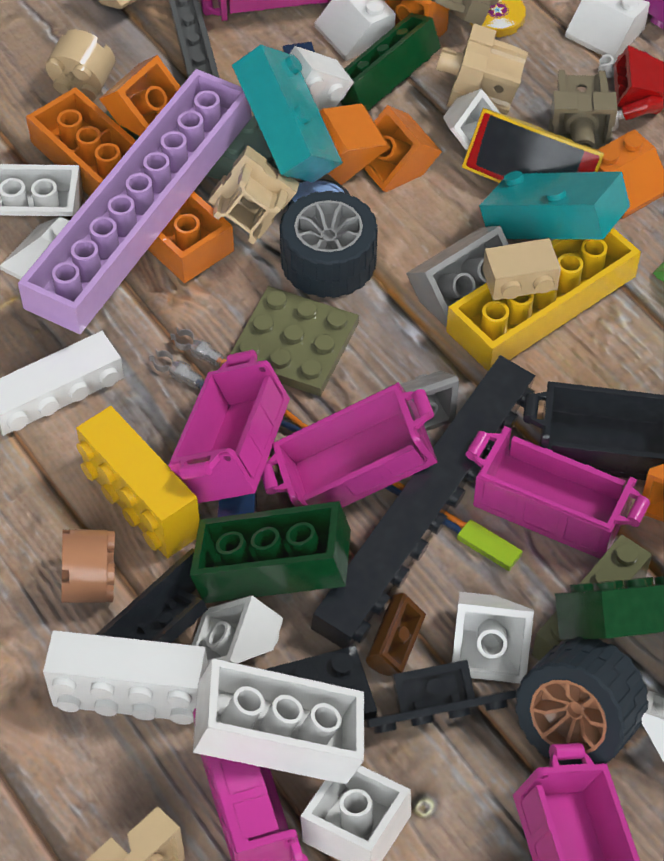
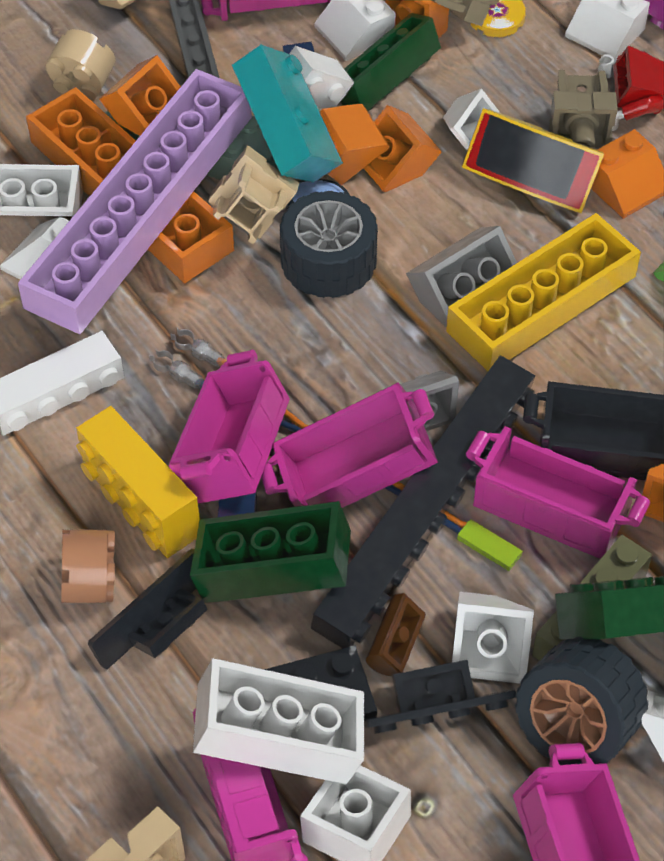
white brick [43,630,208,725] -> none
white slope [192,596,284,665] -> none
olive plate [230,286,359,397] -> none
tan piece [436,23,528,115] -> none
teal brick [479,171,630,239] -> none
tan brick [482,238,561,301] -> none

